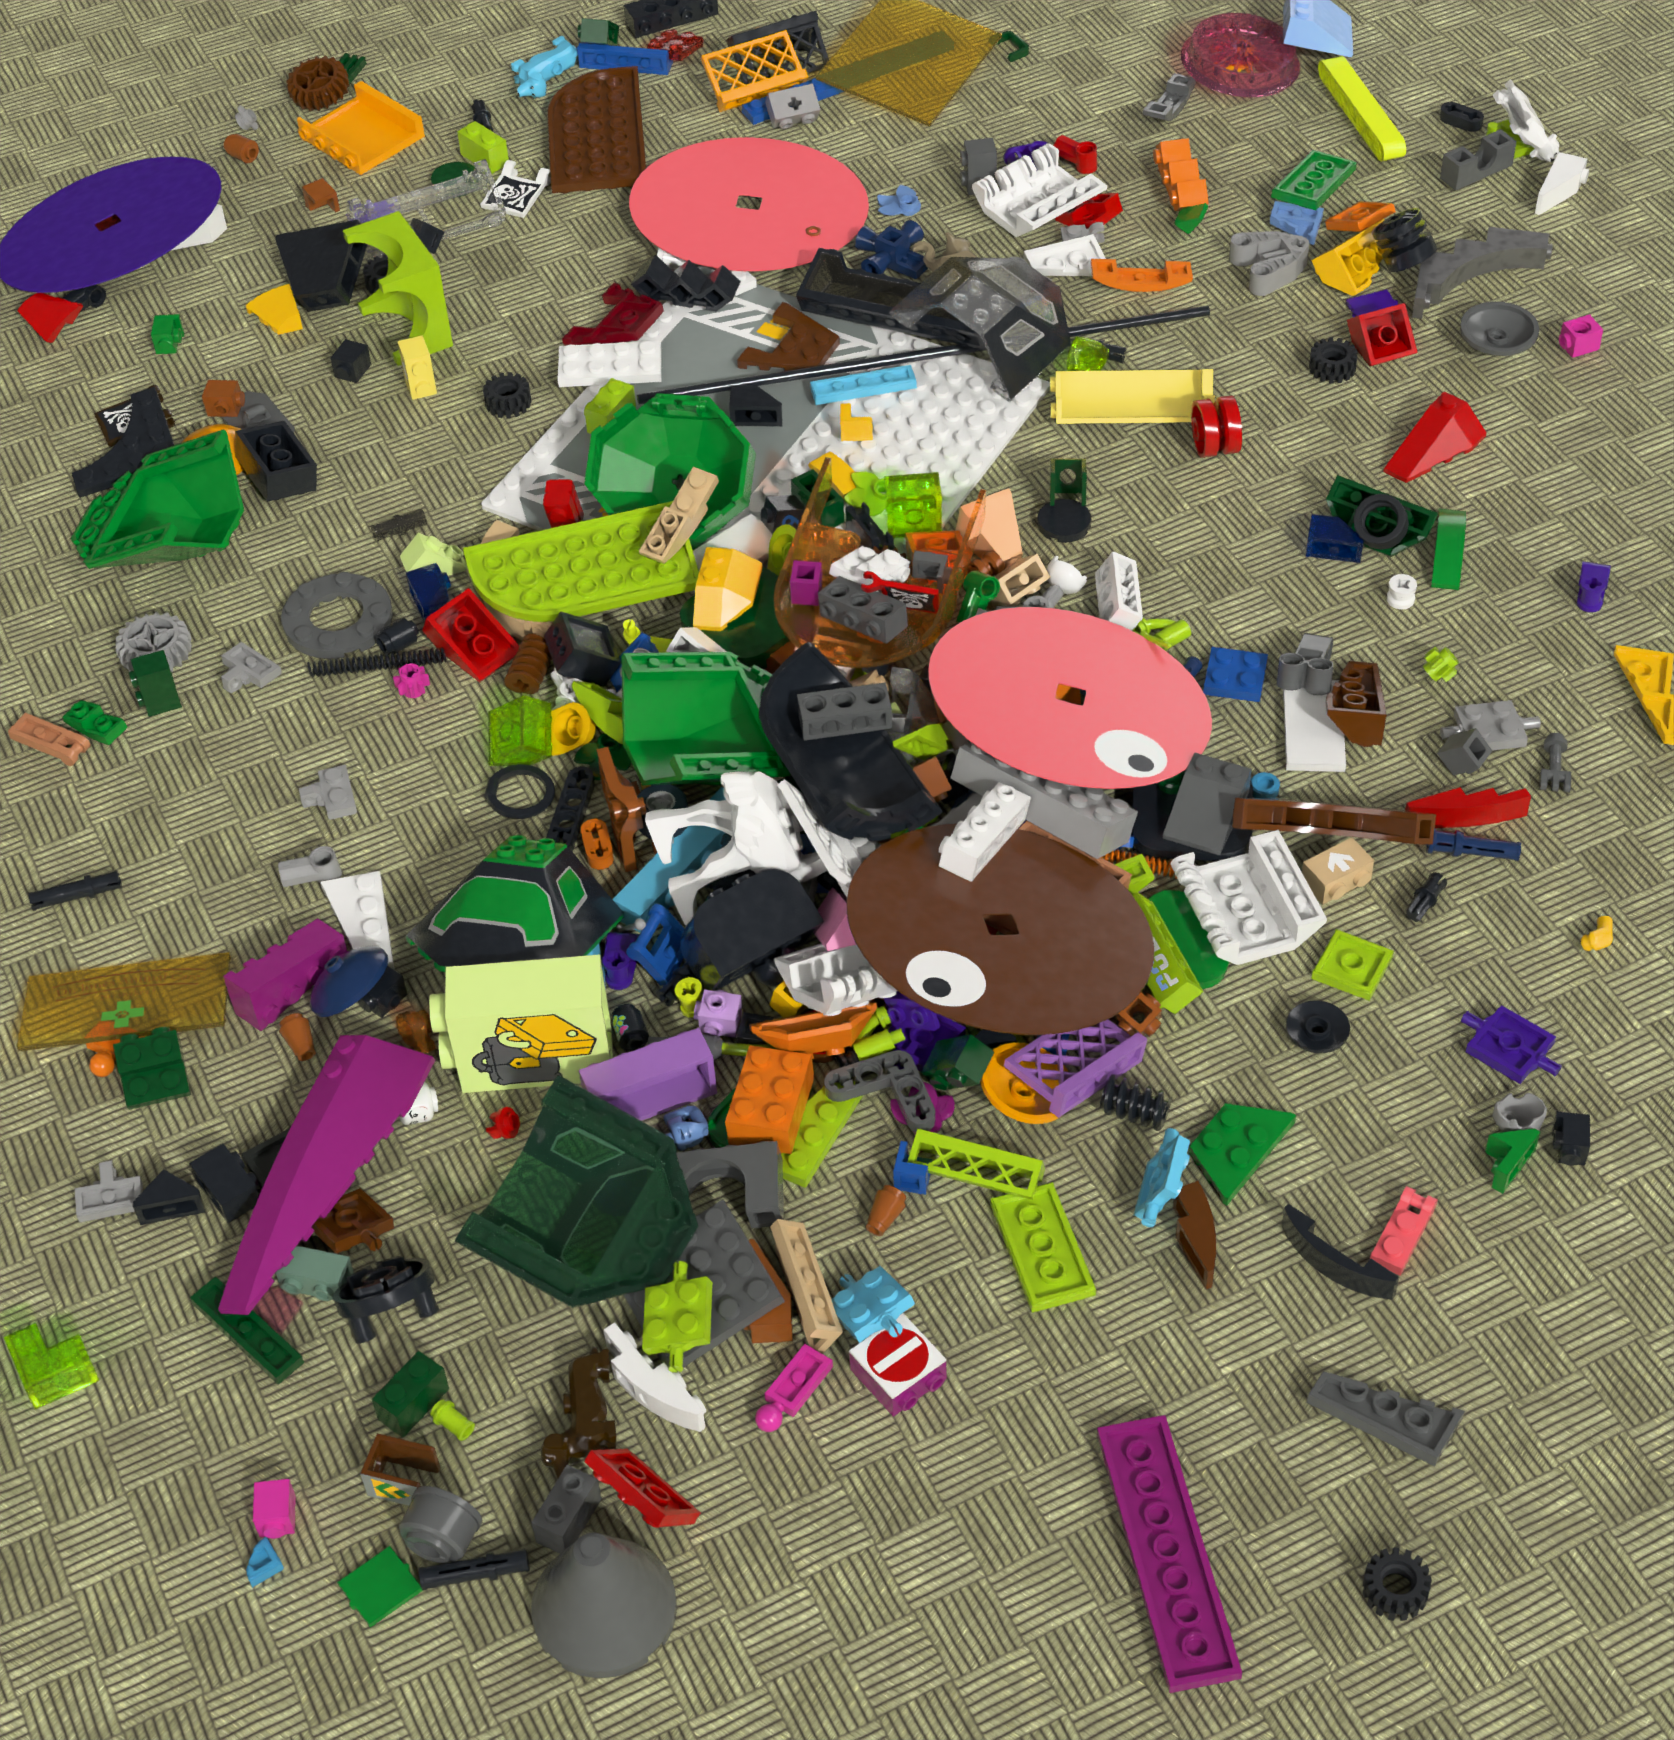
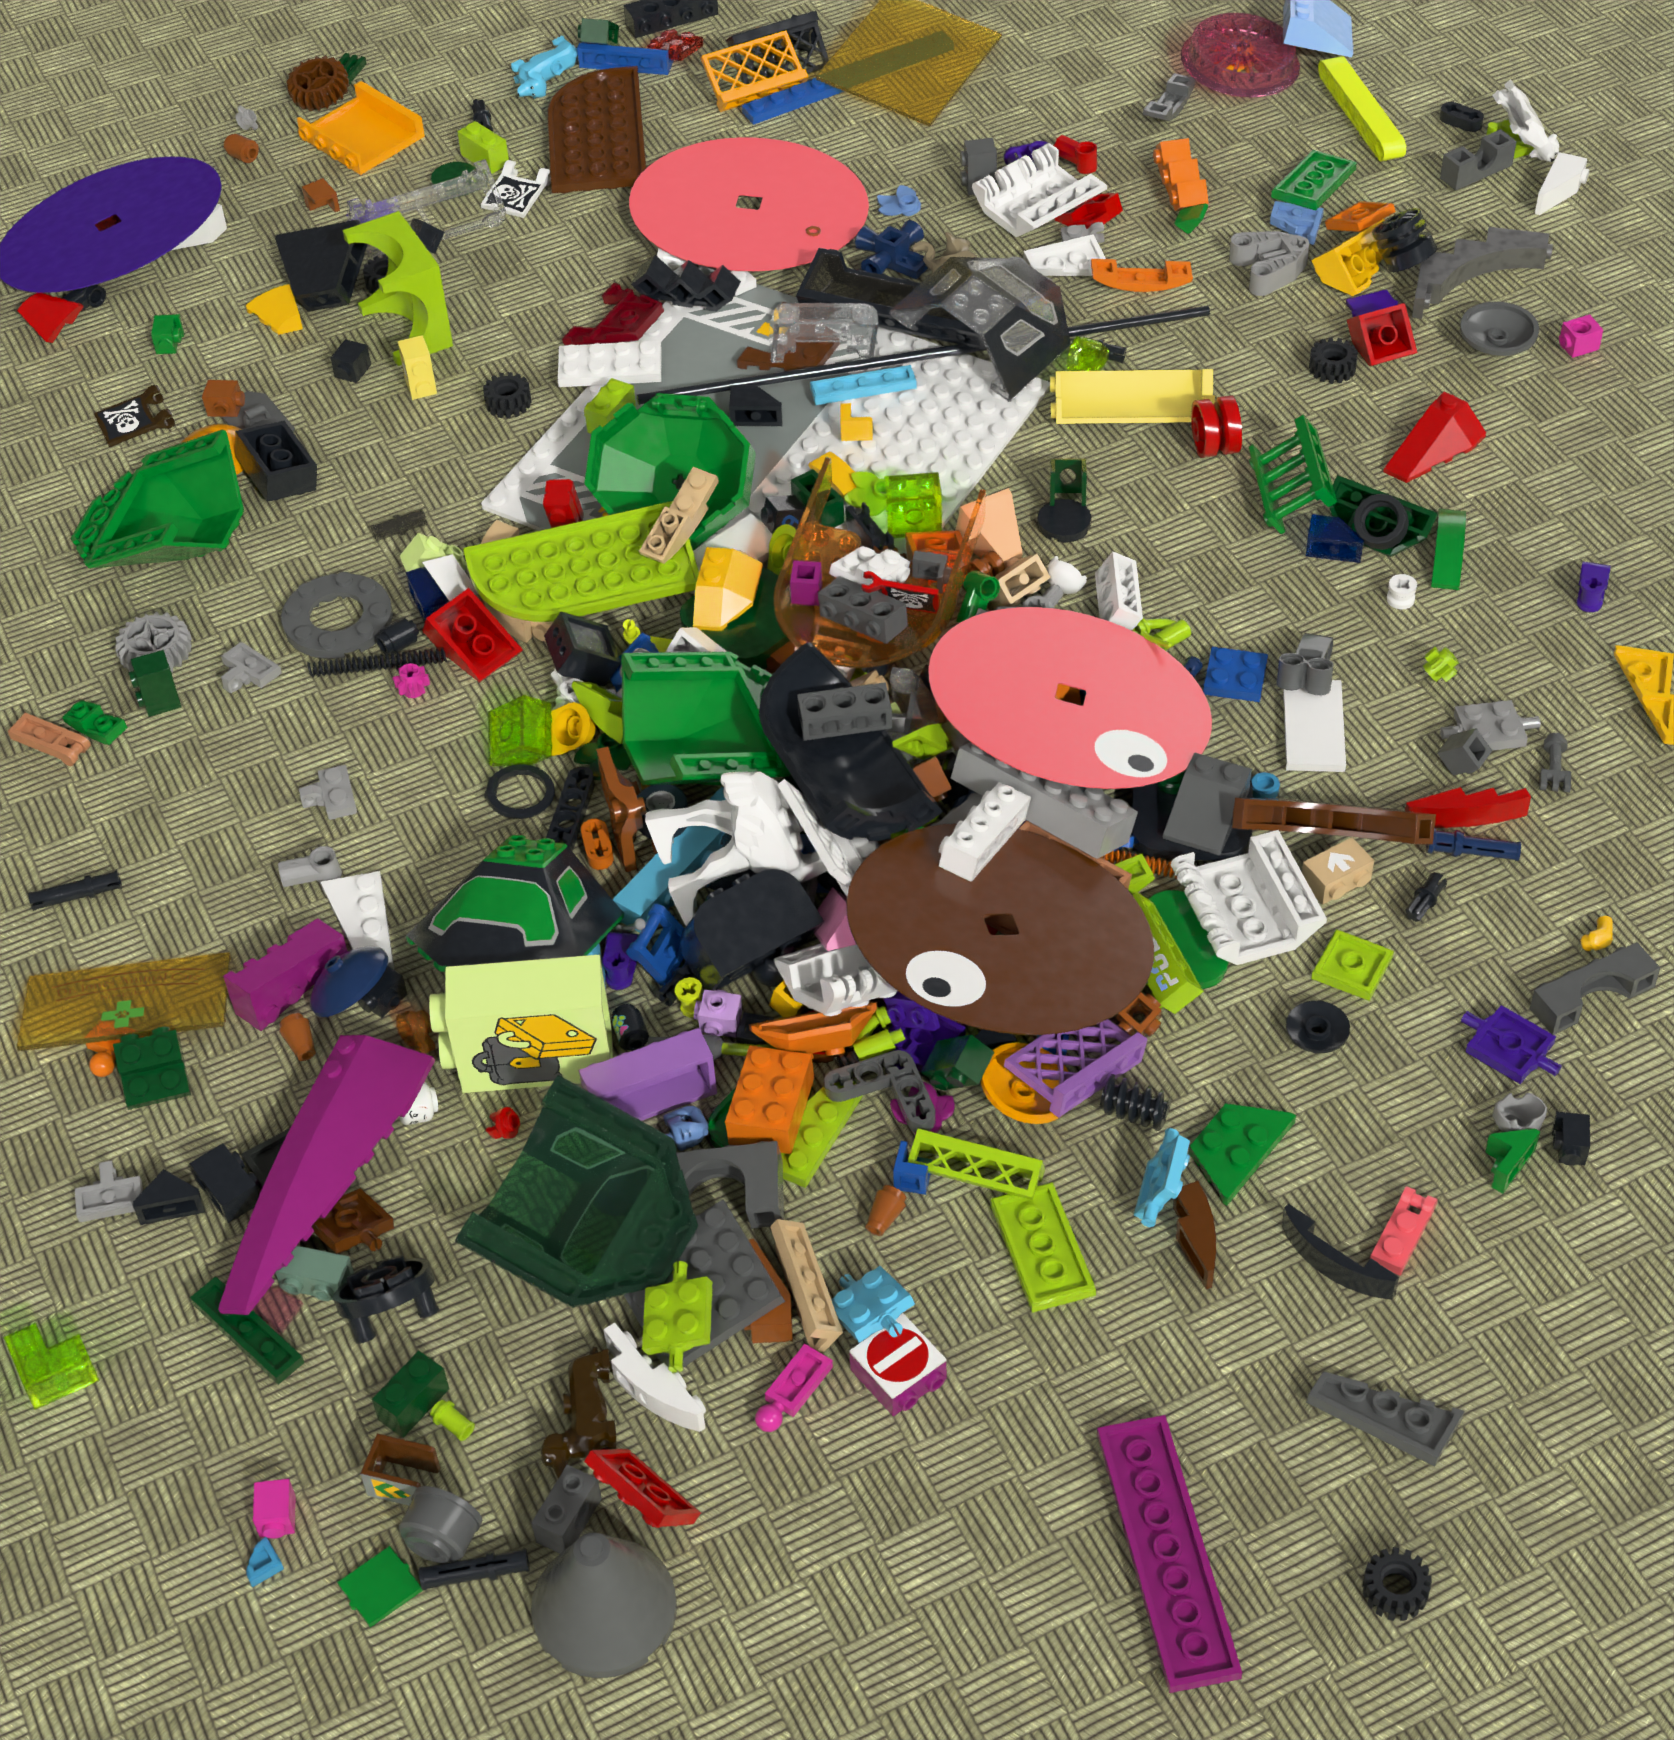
black plate [72,387,175,498] -> none
reddish brown piece [504,633,552,694] -> none
light grey brick [765,84,820,129] -> none
dark green piece [989,31,1029,62] -> none
reddish brown wedge [1325,661,1387,747] -> none
none -> white sticker [422,554,478,601]
none -> clear windscreen [769,303,878,363]
none -> green fence [1249,414,1337,534]
none -> dark grey arch [1530,942,1660,1035]

